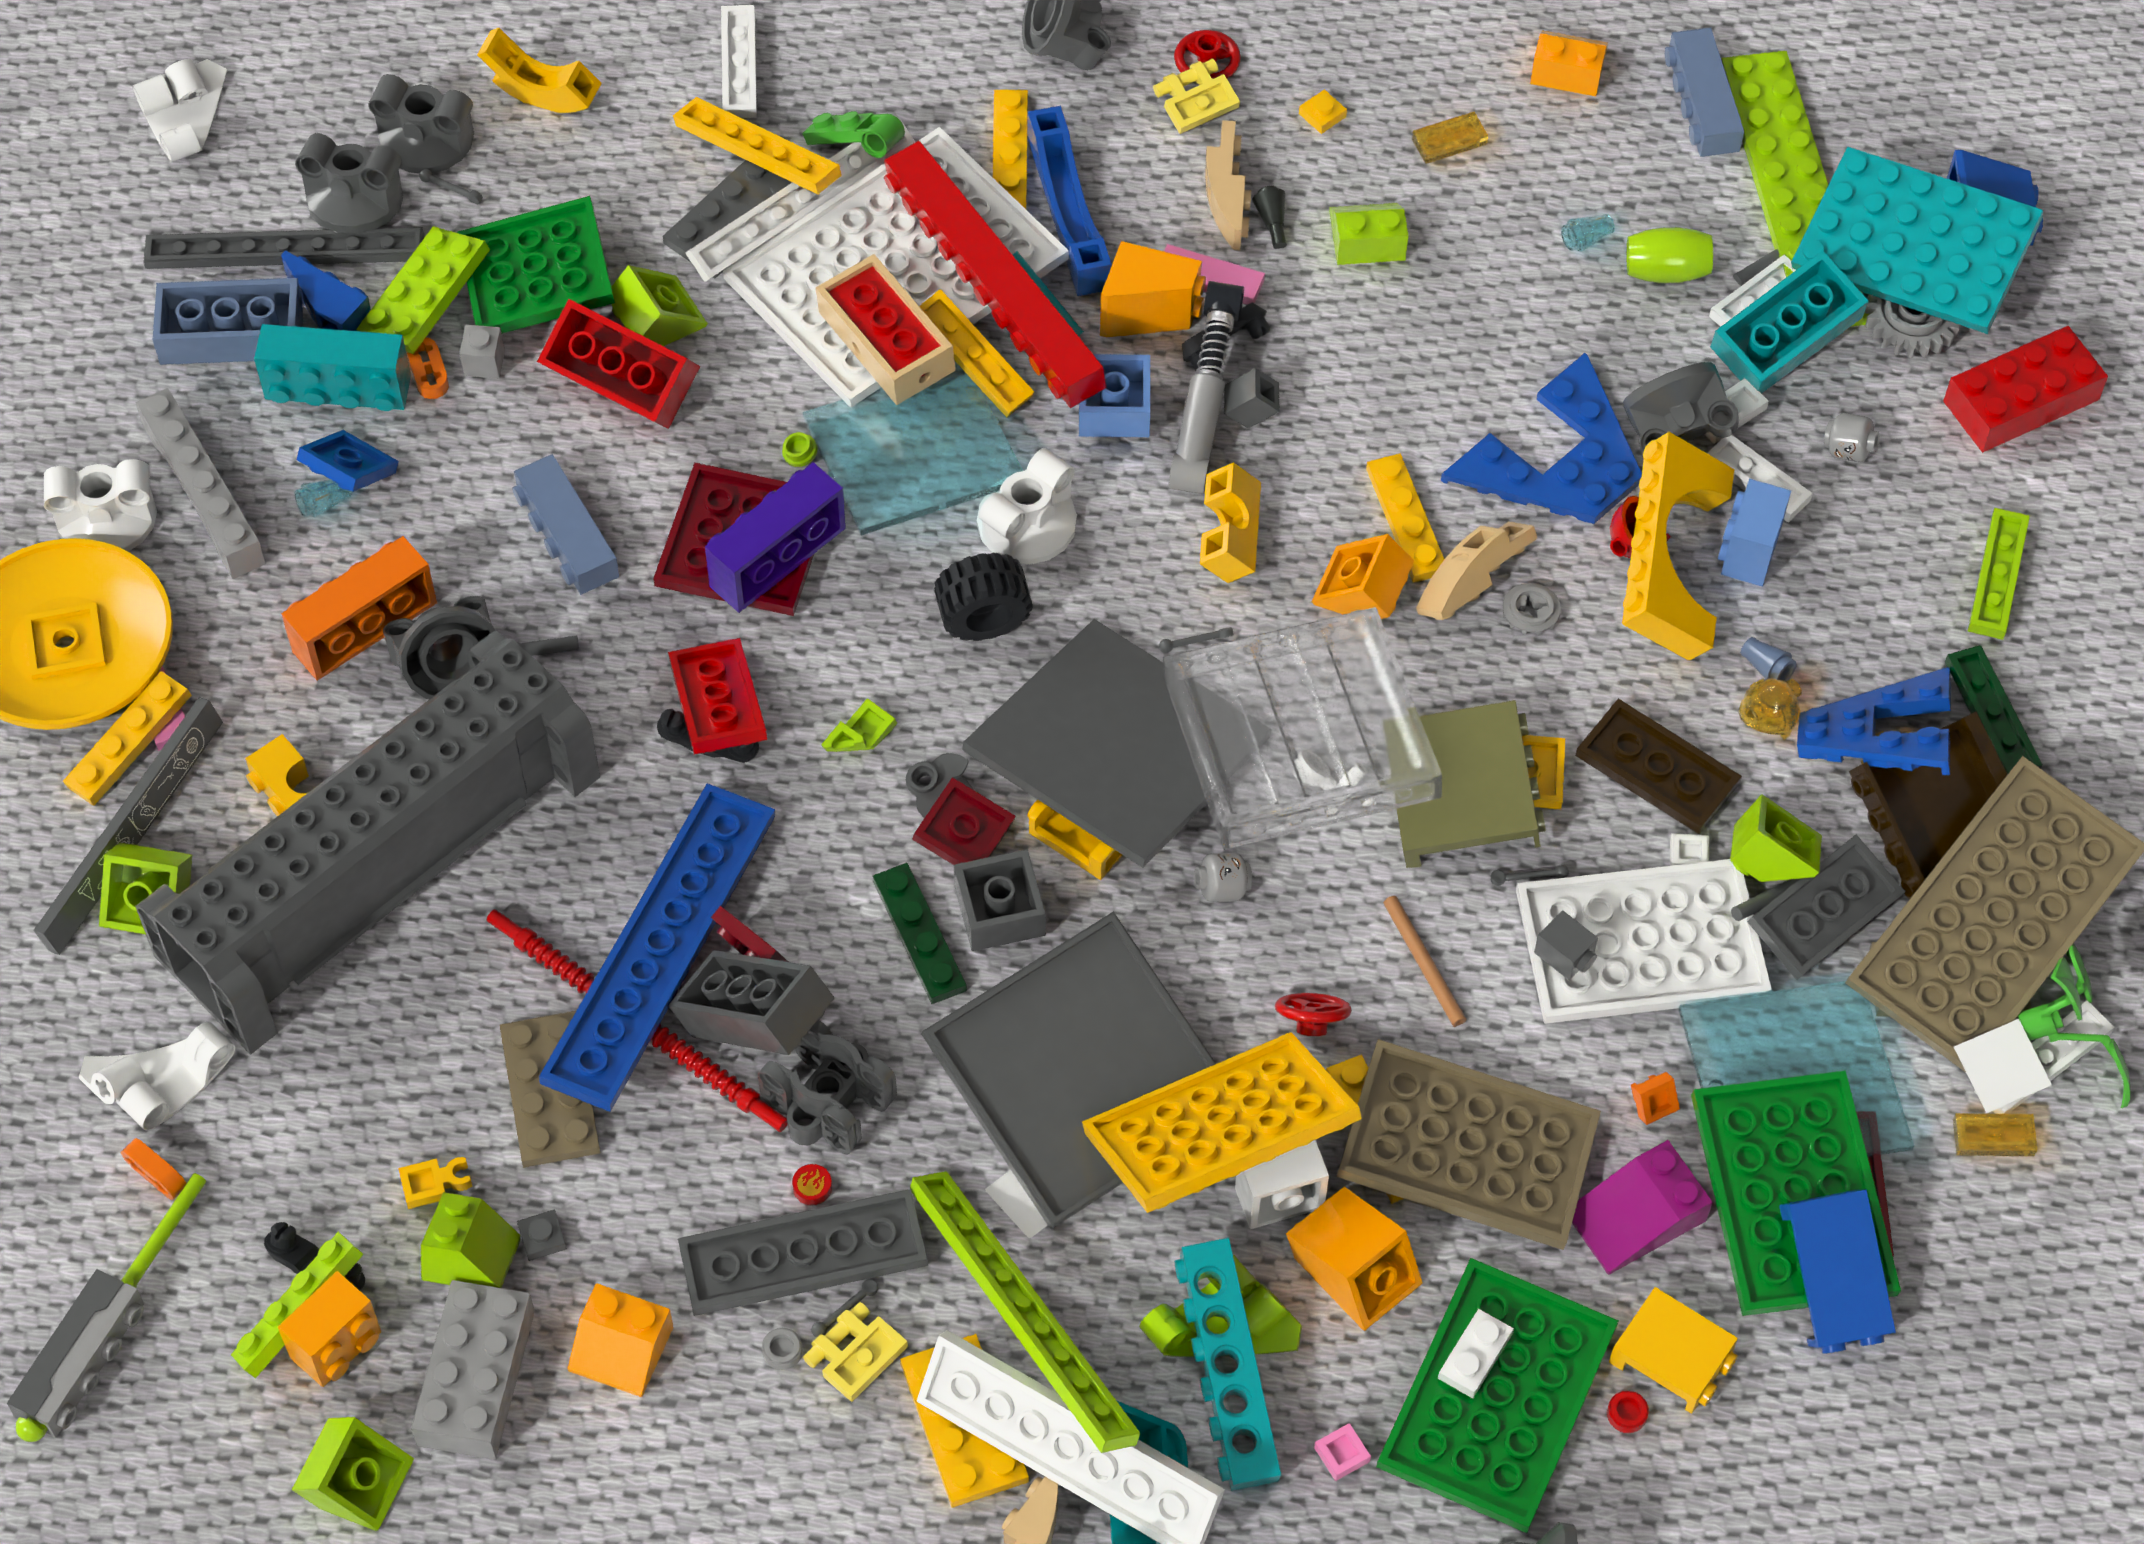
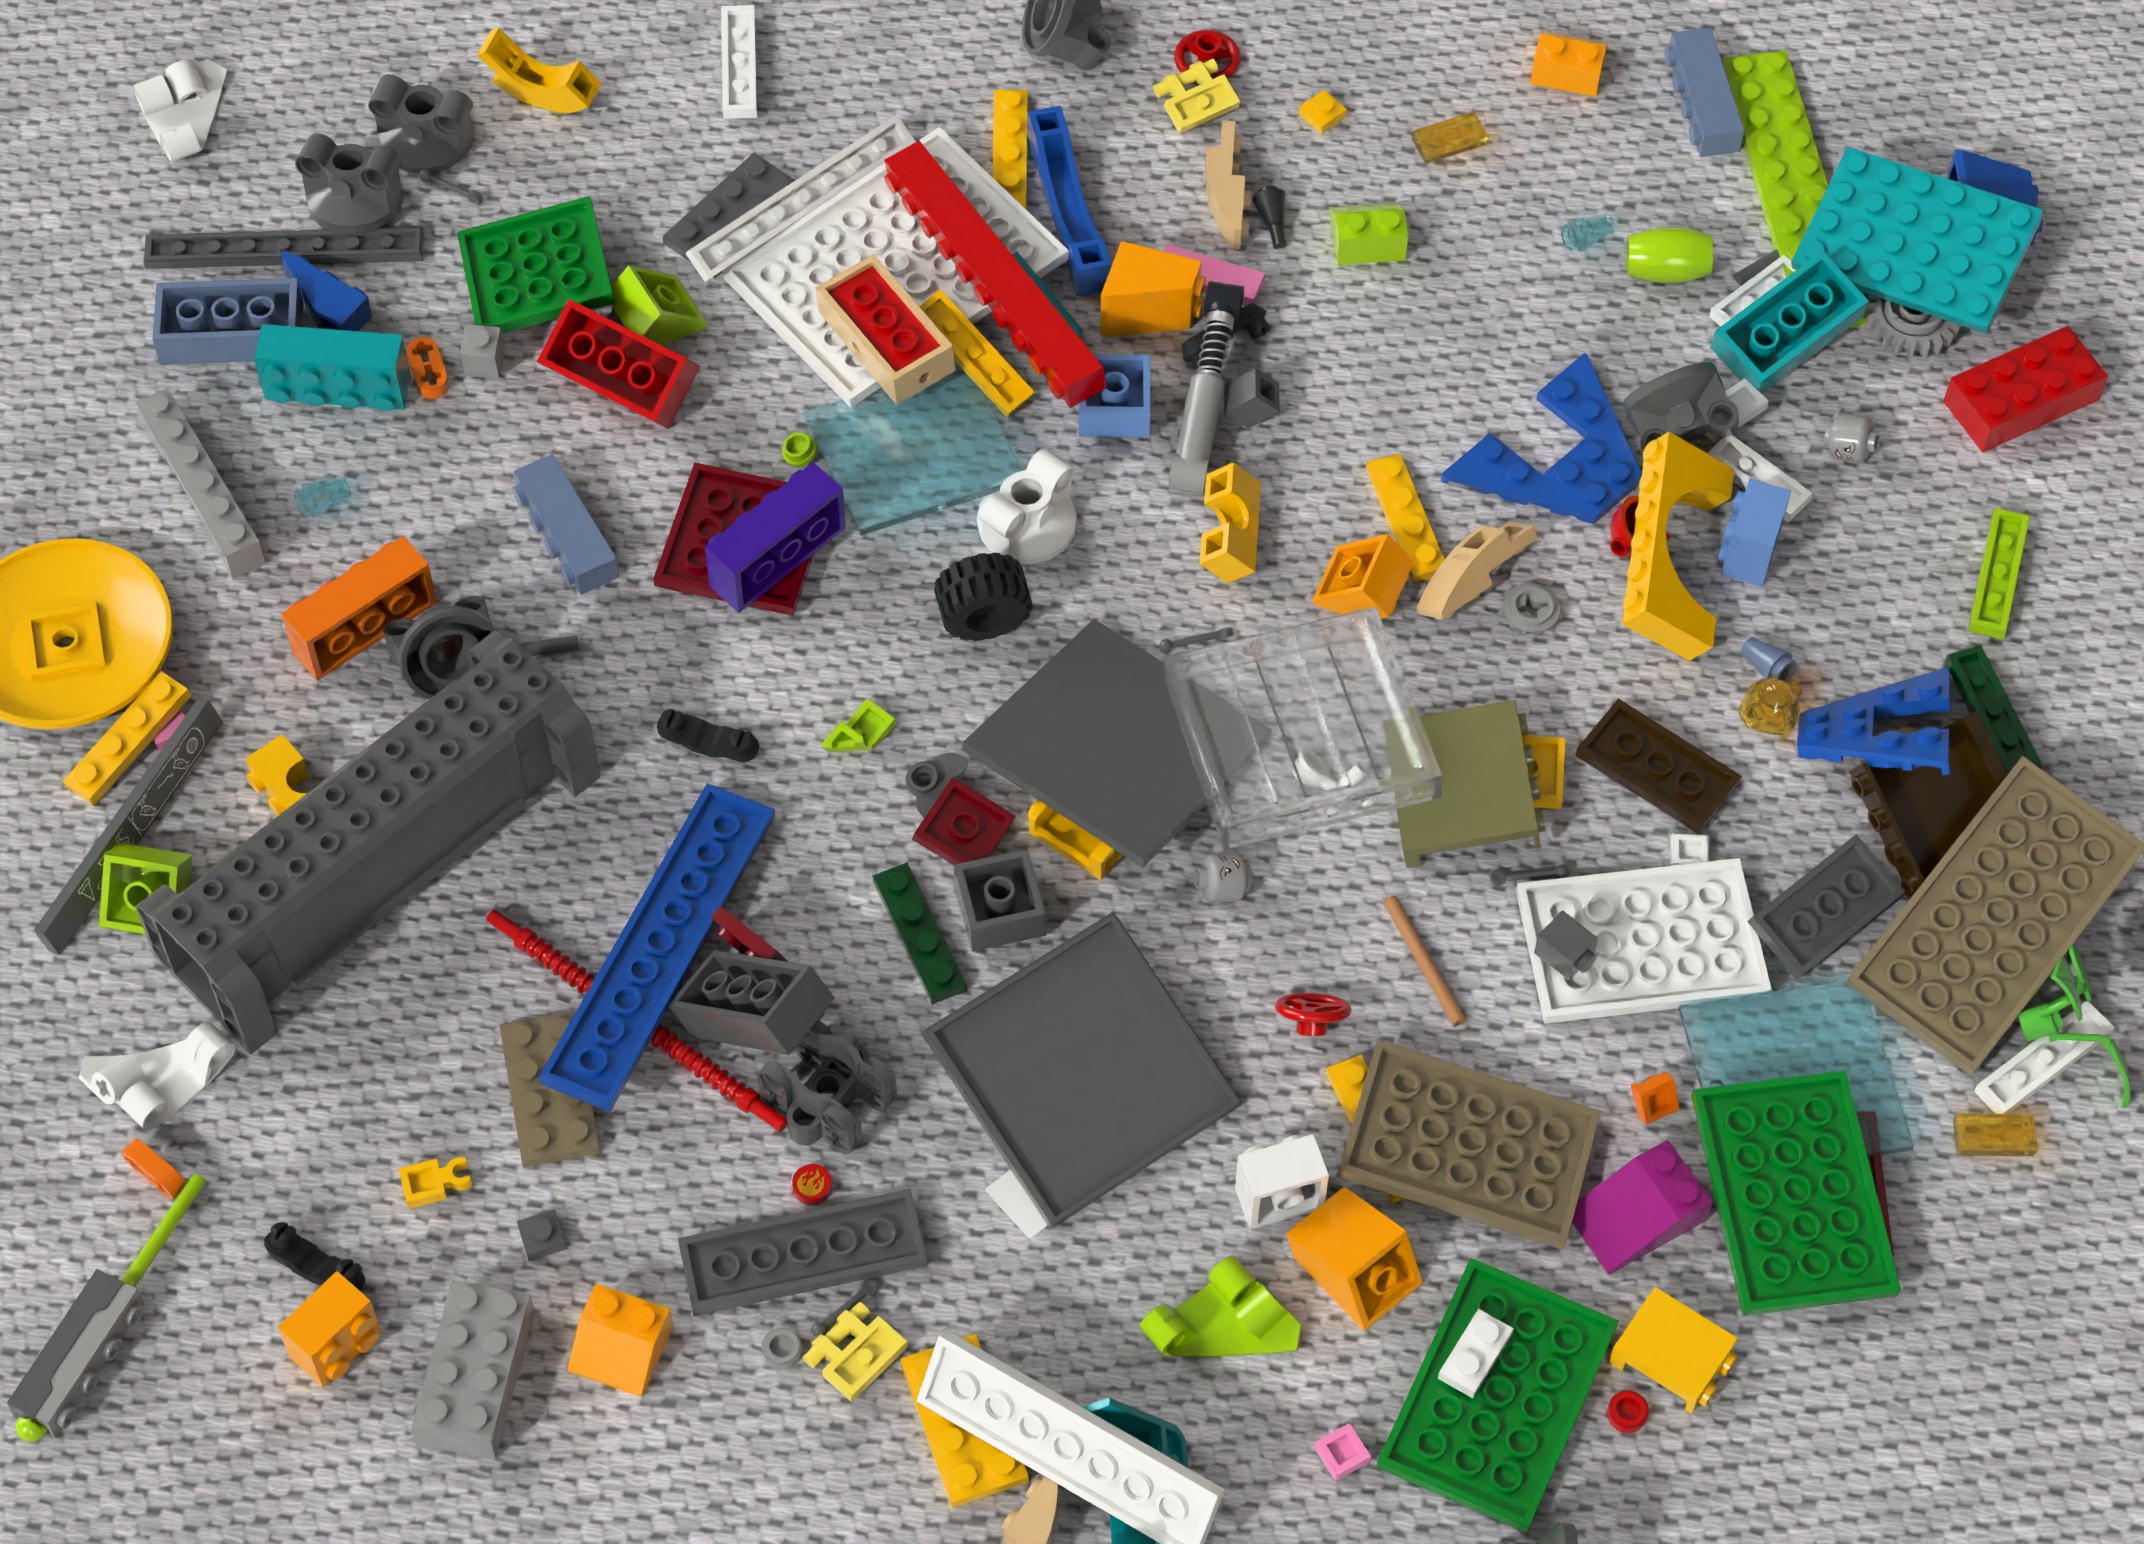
white piece [44,459,157,552] -> none
lime plate [231,1231,364,1379] -> none
lime slope [291,1417,414,1531] -> none
blue plate [296,430,399,492] -> none
lime plate [356,226,490,354] -> none
lime slope [421,1192,521,1288] -> none
red plate [668,638,767,755] -> none
yellow plate [673,97,842,194] -> none
bright green plate [802,111,905,158] -> none
lime plate [910,1171,1140,1453] -> none
yellow plate [1082,1032,1362,1213] -> none
teal brick [1174,1238,1281,1491] -> none
lime slope [1730,794,1822,882] -> none
dark grey bar [1731,879,1799,921] -> none
blue panel [1779,1189,1896,1354] -> none
white sticker [1954,1019,2052,1113] -> none

